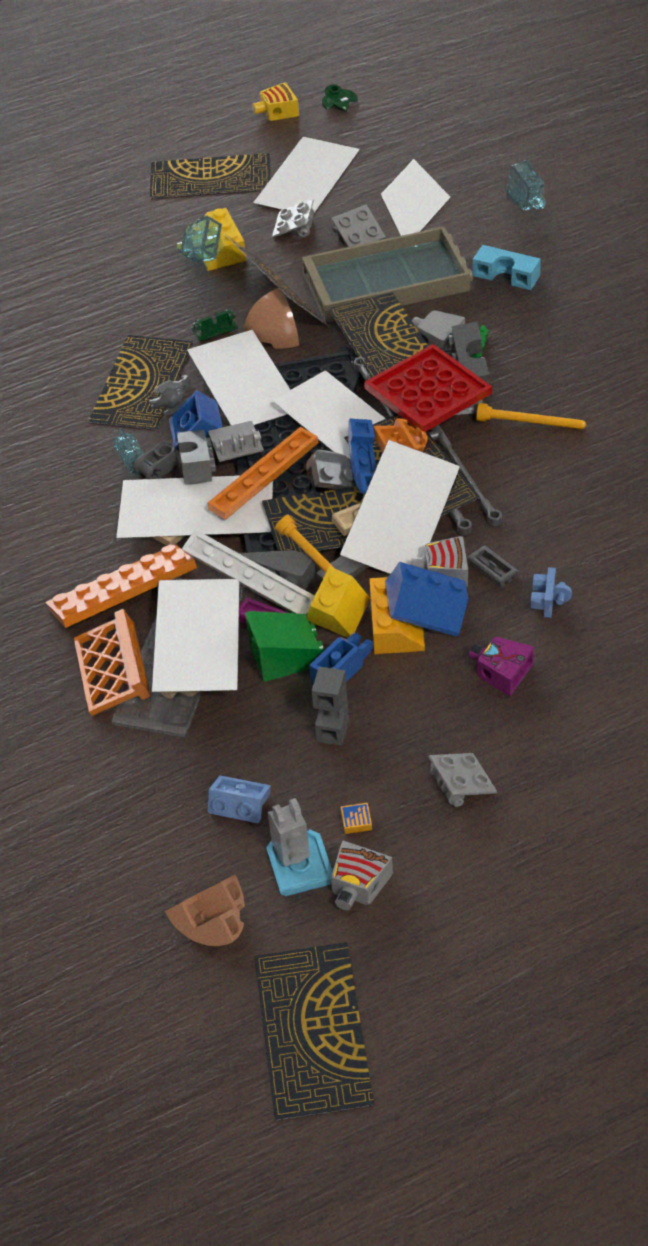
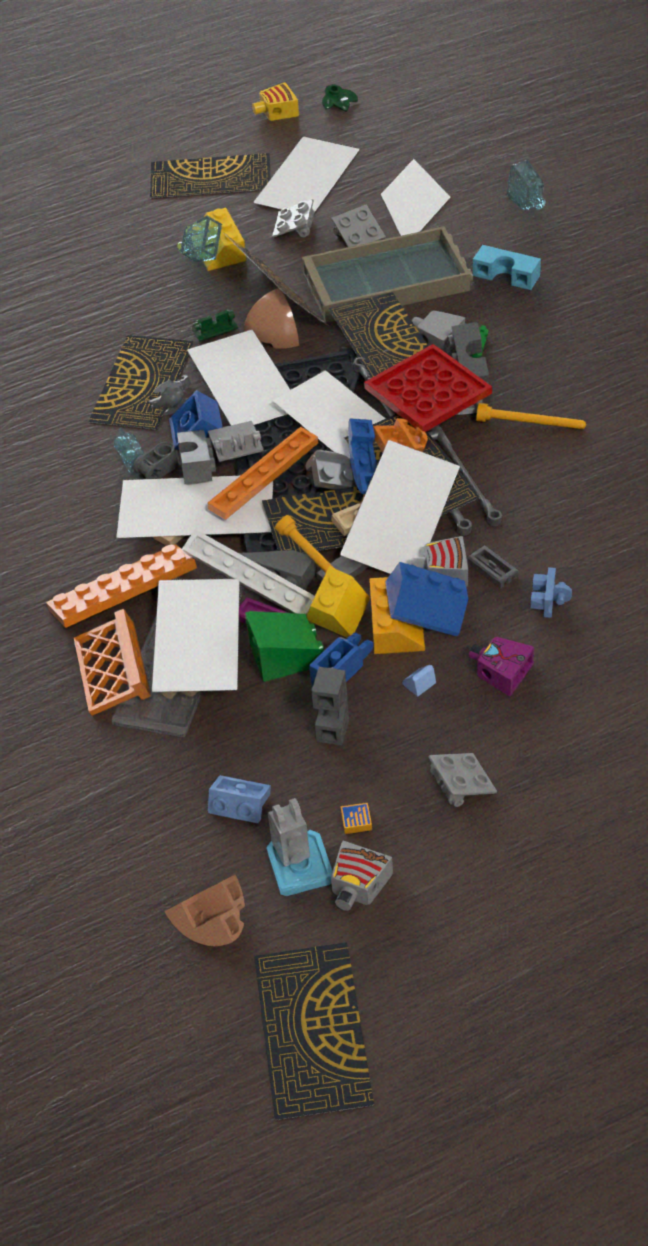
none -> light blue slope [402,665,436,697]

